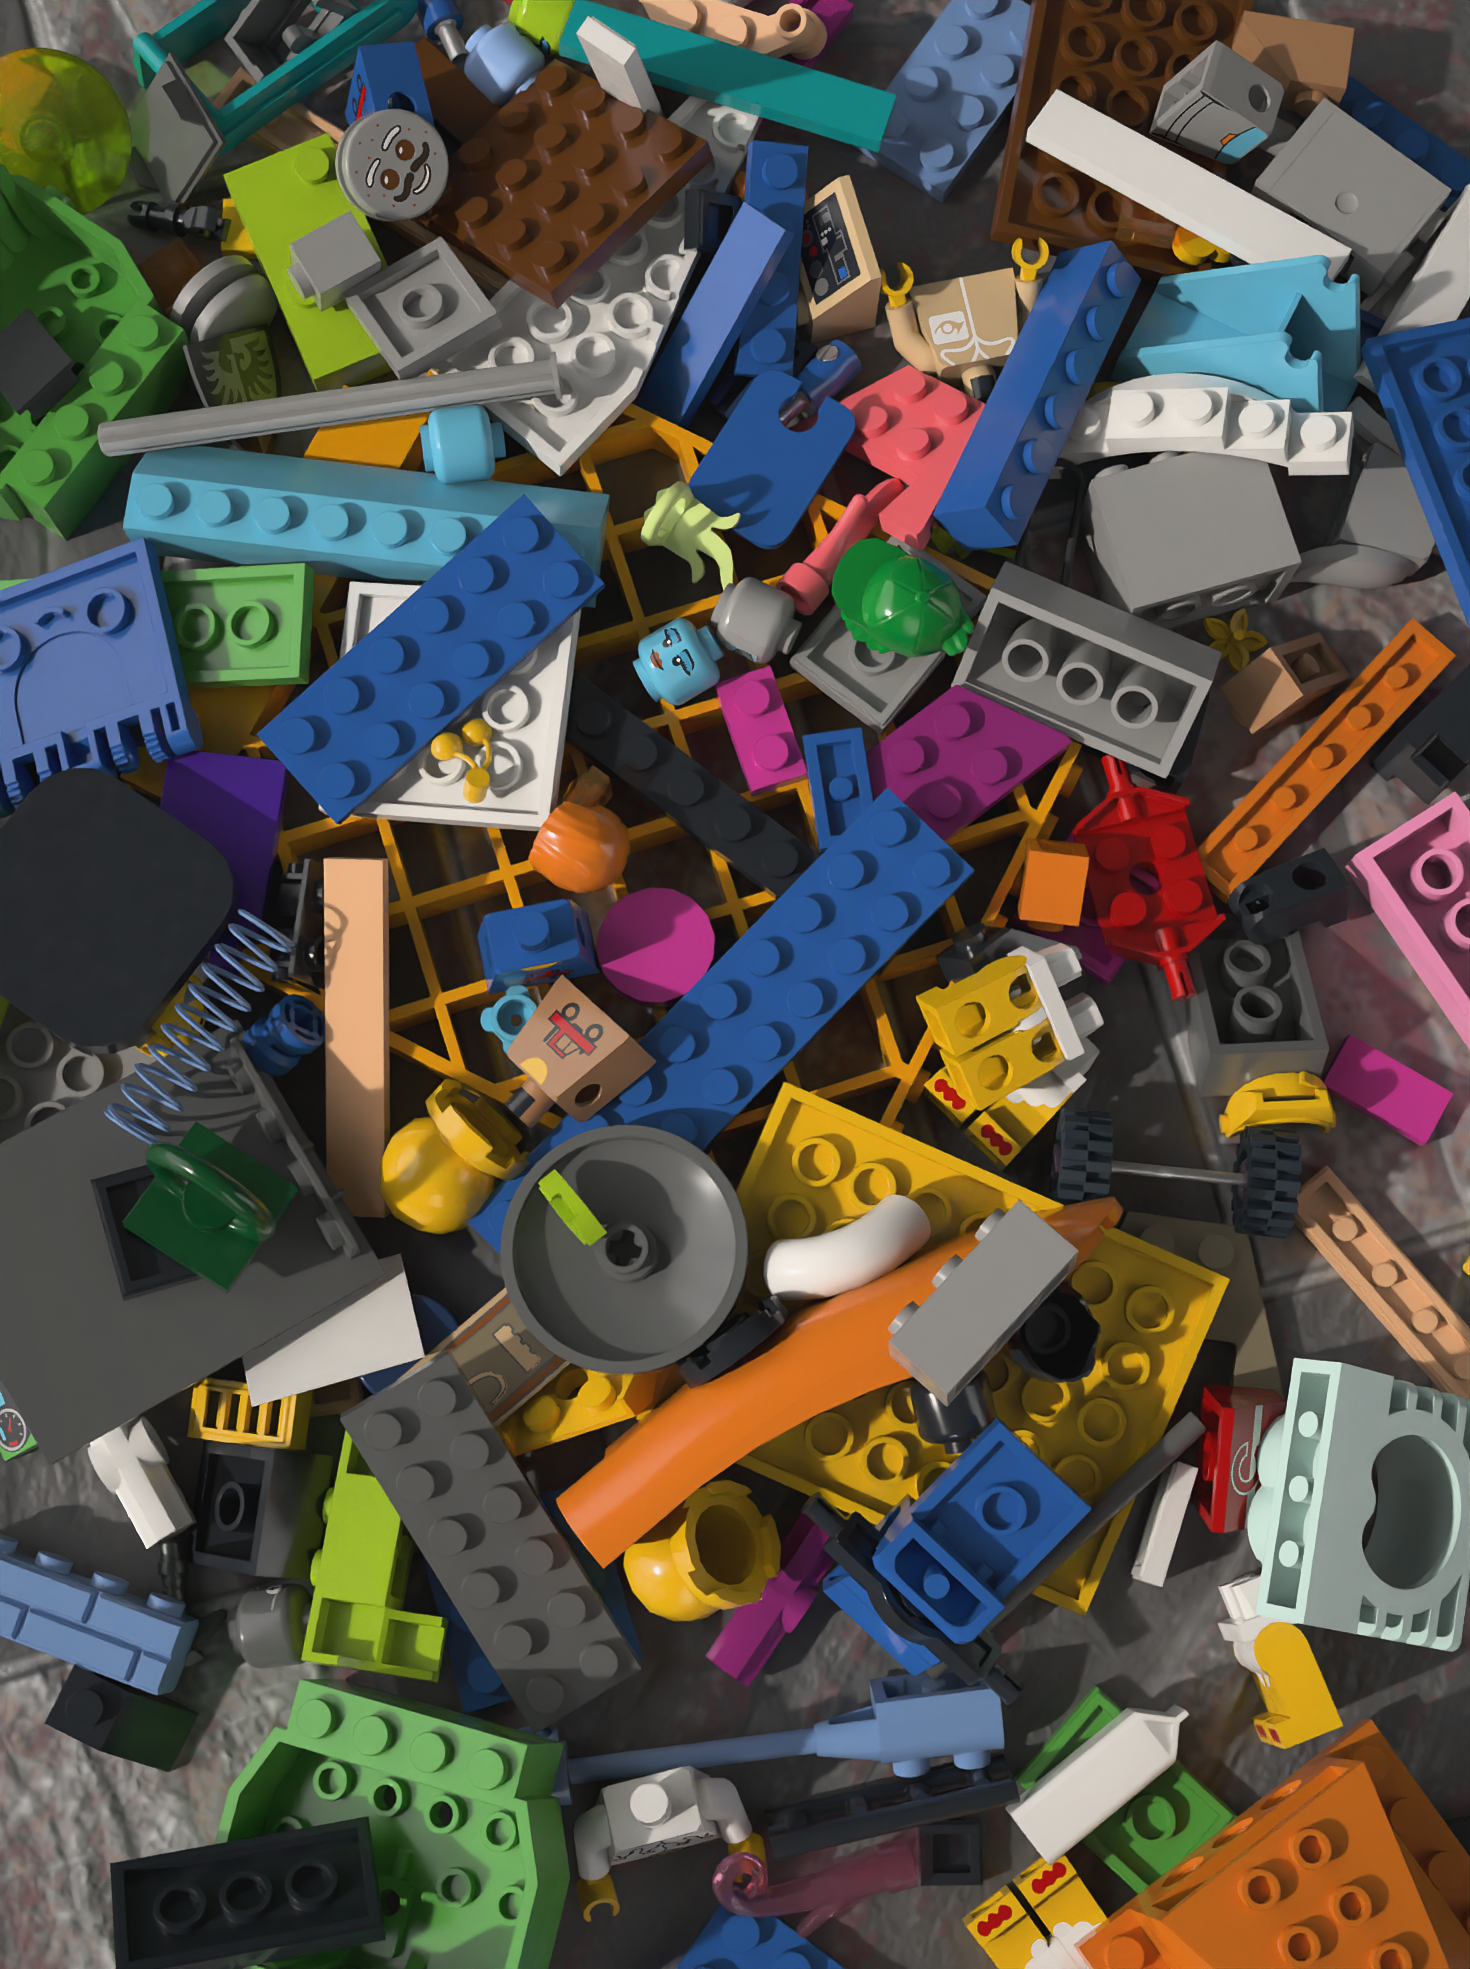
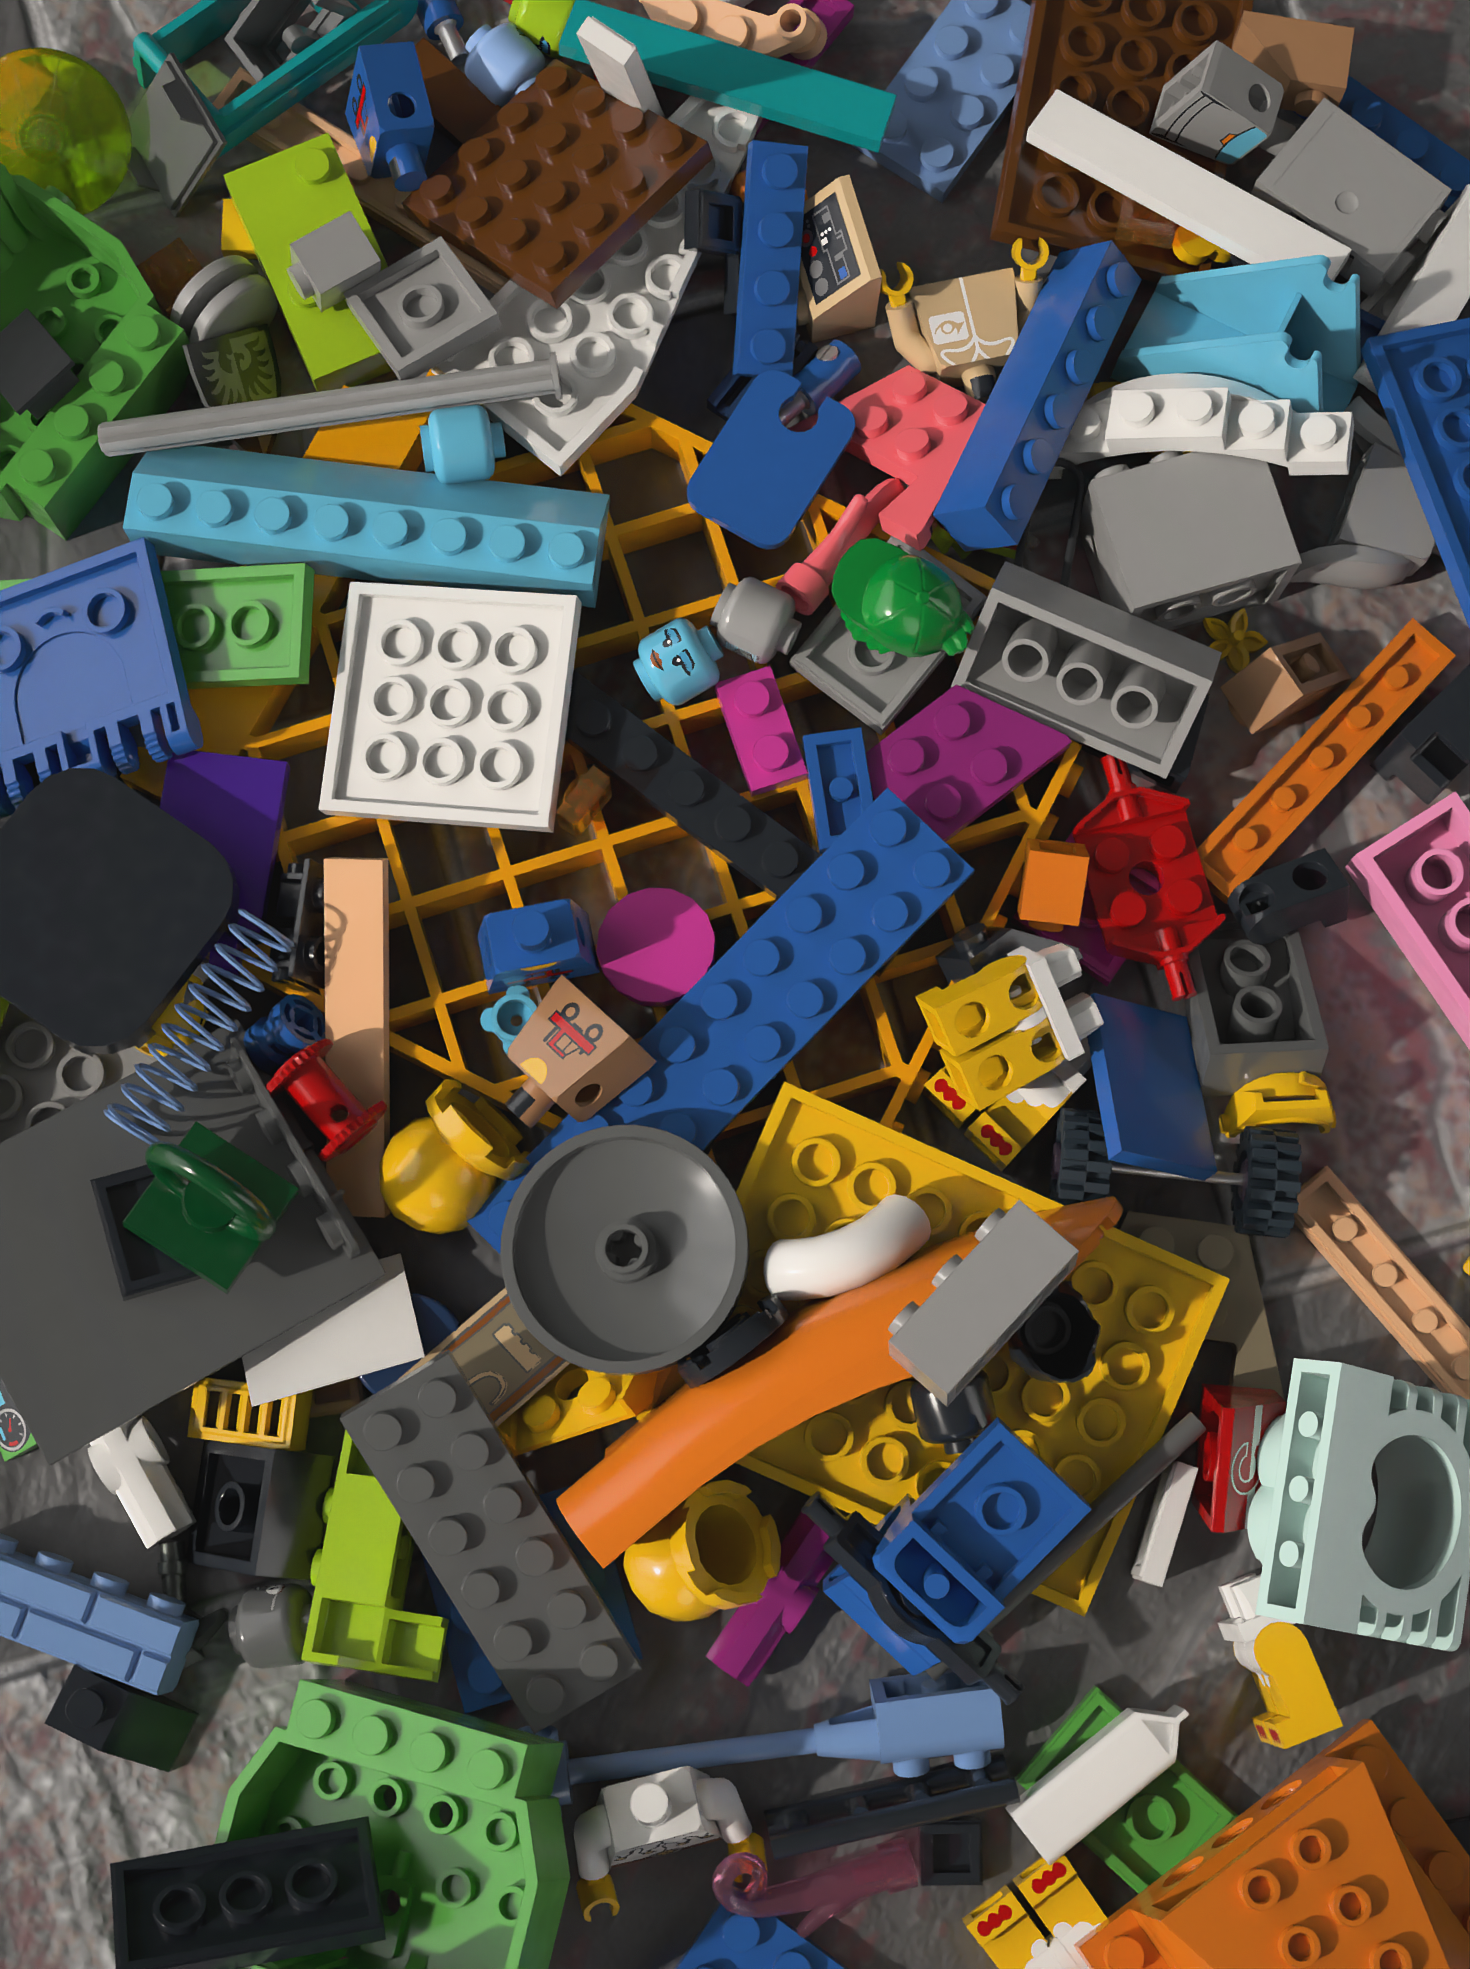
black piece [127,200,232,242] -> none
blue plate [257,494,606,825] -> none
light grey head [335,109,449,221] -> none
yellow piece [431,718,493,803] -> none
orange hair [528,801,630,893] -> none
lime tile [538,1169,607,1246] -> none
tile [635,202,795,430] -> none
yellowish green piece [641,481,741,590] -> none
dark pink tile [1322,1034,1454,1146] -> none
none -> red hose [266,1038,387,1161]
none -> blue tile [1087,993,1217,1181]

